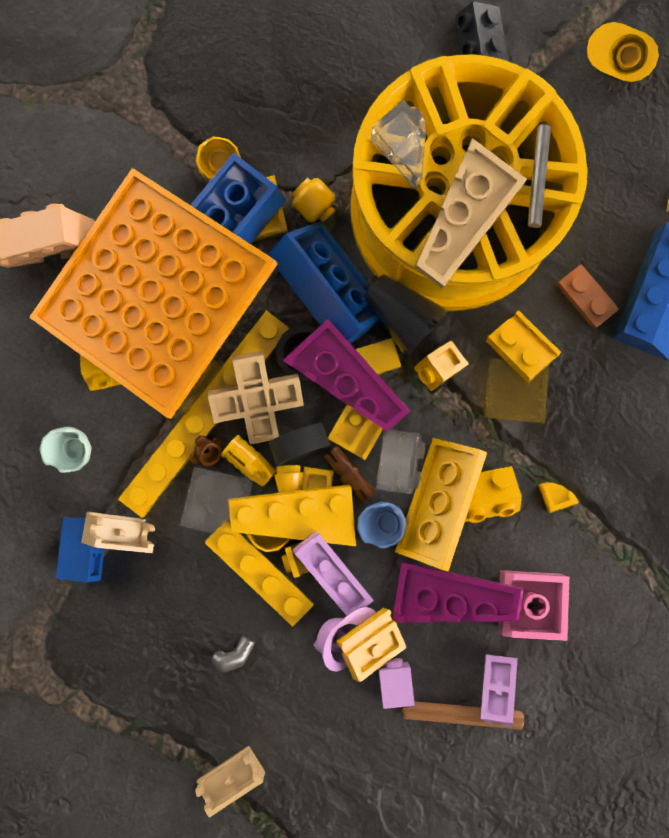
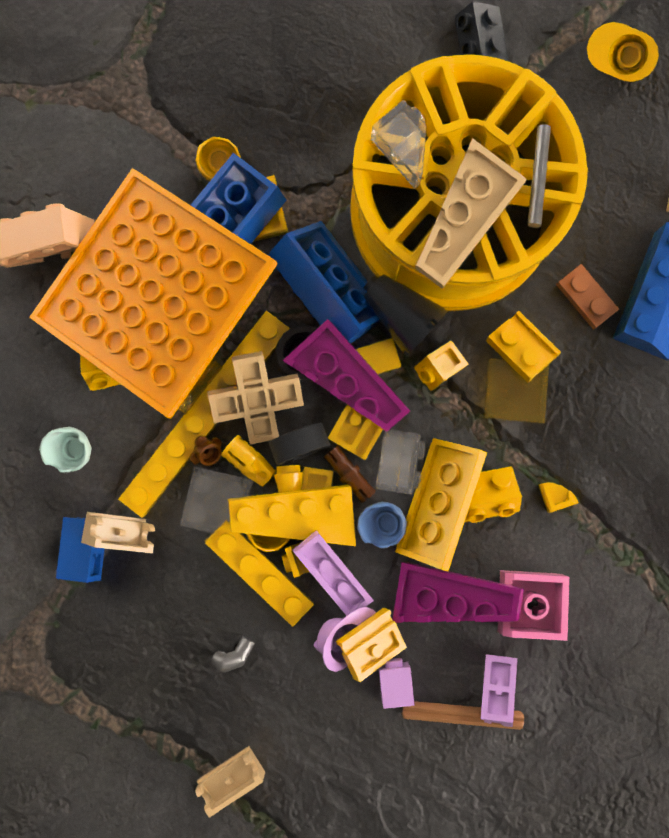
yellow head [291,177,335,222] -> none

